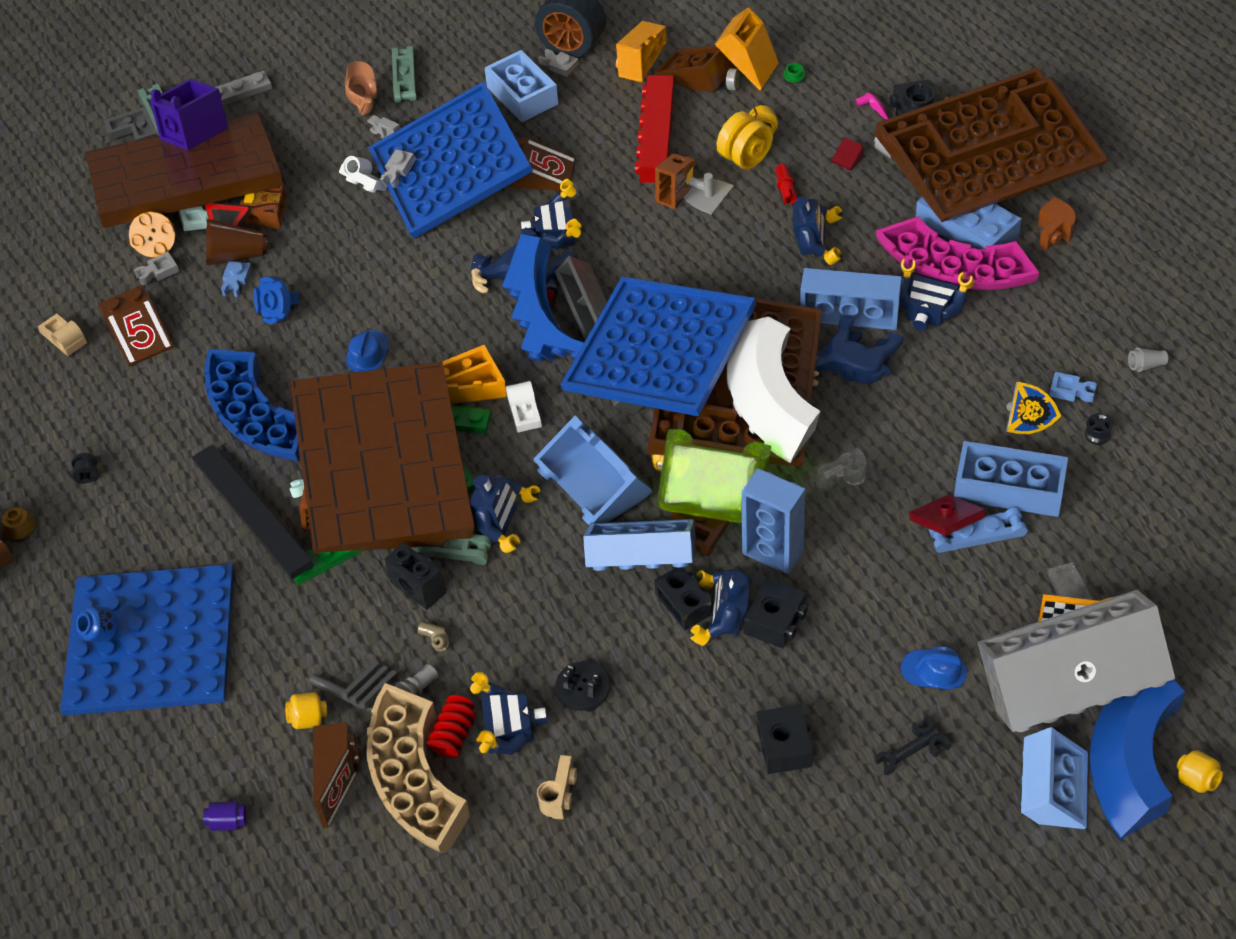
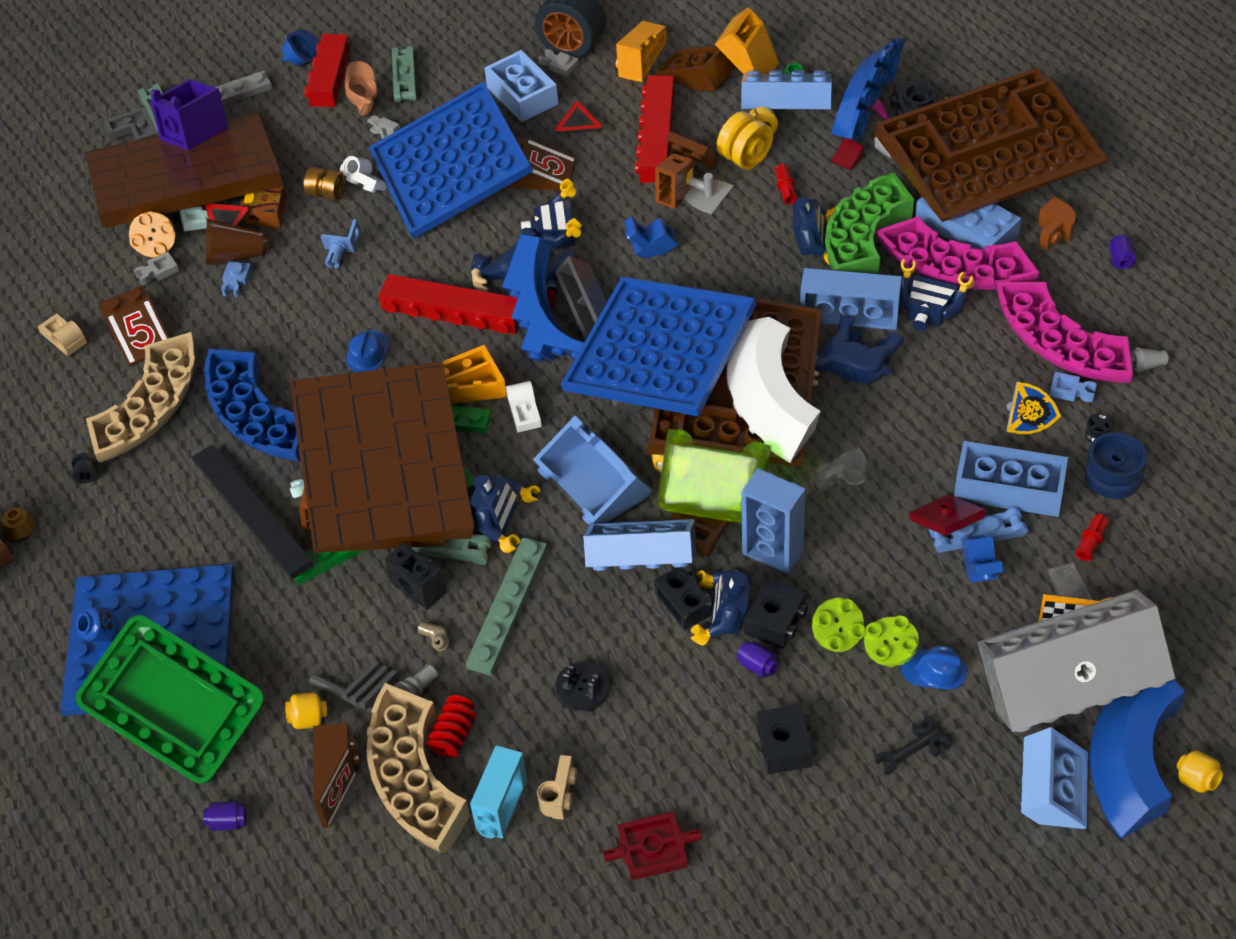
blue tile [254,276,300,324] -> none
light grey plate [380,149,417,188] -> none
torso [470,672,547,755] -> none
light grey tile [726,68,740,91] -> none
none -> green wedge [76,615,264,784]
none -> tan brick [86,332,195,463]
none -> blue piece [282,29,320,66]
none -> red brick [304,34,350,107]
none -> pearl gold wheel [304,167,345,201]
none -> medium blue bracket [321,219,361,268]
none -> red brick [379,274,519,335]
none -> sand green plate [466,538,547,676]
none -> medium azure window [470,745,528,839]
none -> piece [554,101,603,134]
none -> dark red plate [603,812,702,881]
none -> blue brick [624,216,678,258]
none -> reddish brown plate [666,131,719,170]
none -> dark purple brick [737,641,779,678]
none -> medium blue brick [741,70,832,109]
none -> lime plate [812,597,866,652]
none -> bright green brick [825,173,914,274]
none -> blue brick [831,38,905,142]
none -> lime plate [864,615,919,668]
none -> blue brick [961,534,1003,583]
none -> dark pink brick [996,282,1133,383]
none -> red axle [1075,513,1109,562]
none -> dark blue wheel [1085,432,1147,499]
none -> dark purple brick [1109,235,1136,269]

